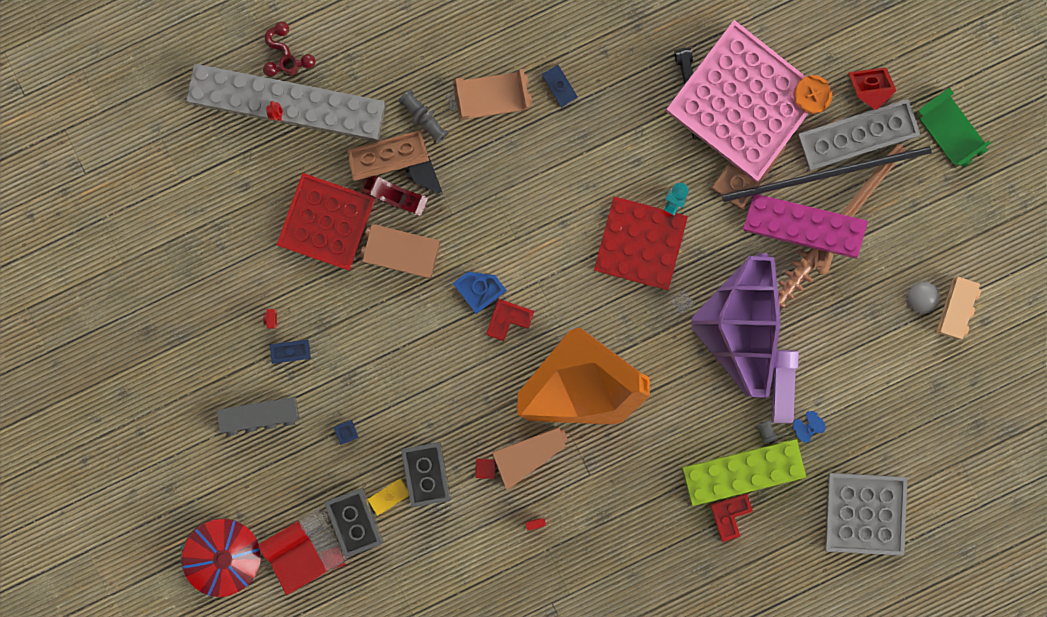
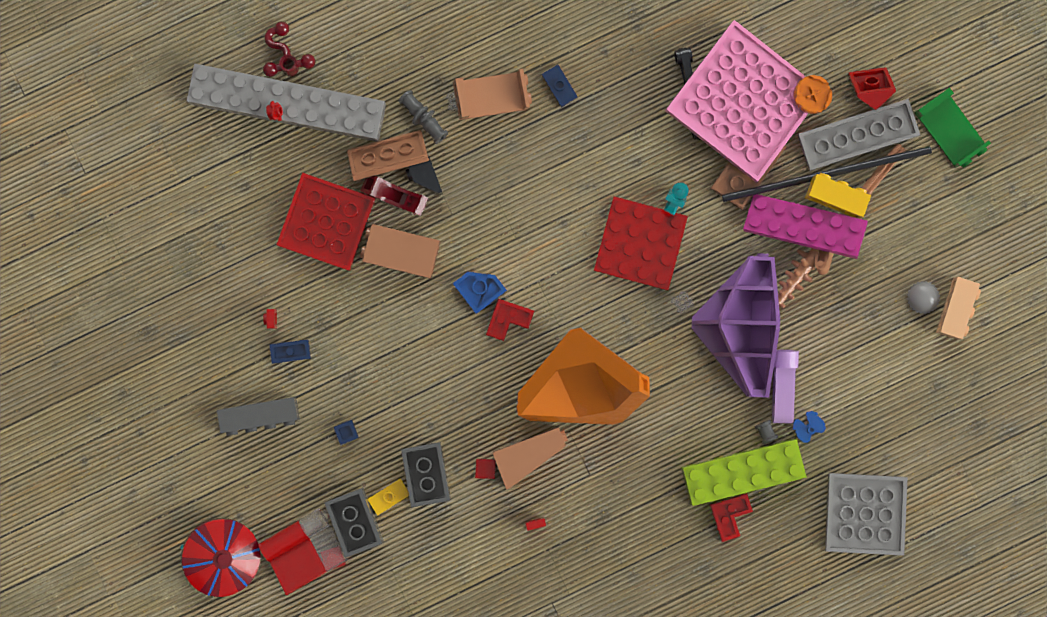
none -> yellow brick [805,173,871,219]

